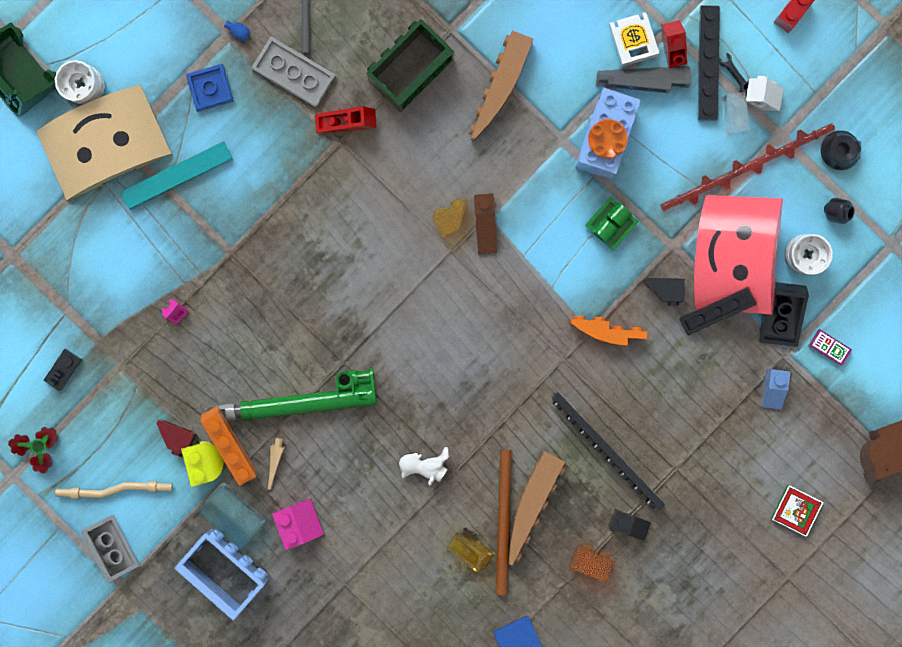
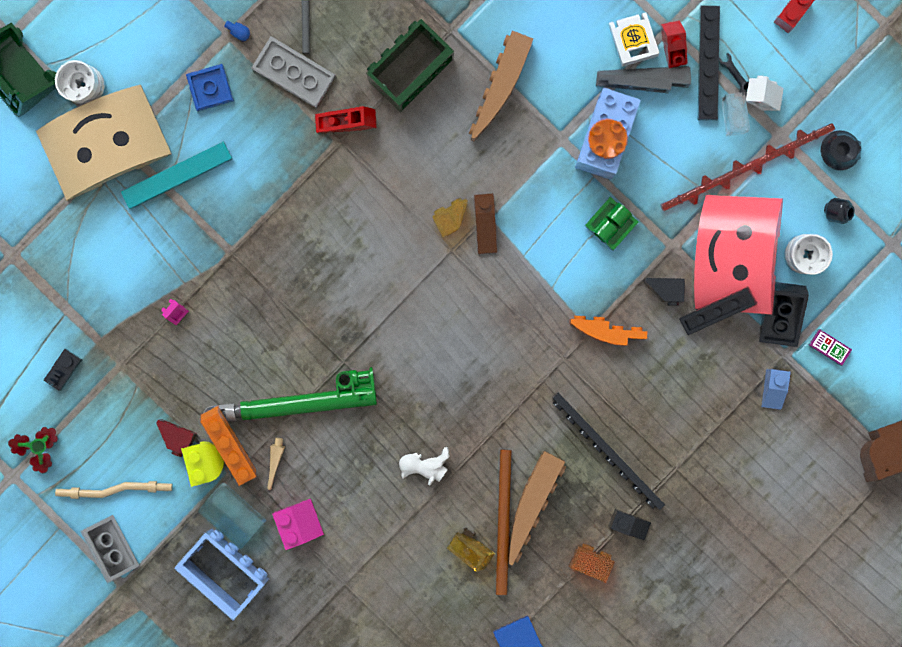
tile [771,485,824,537] -> none

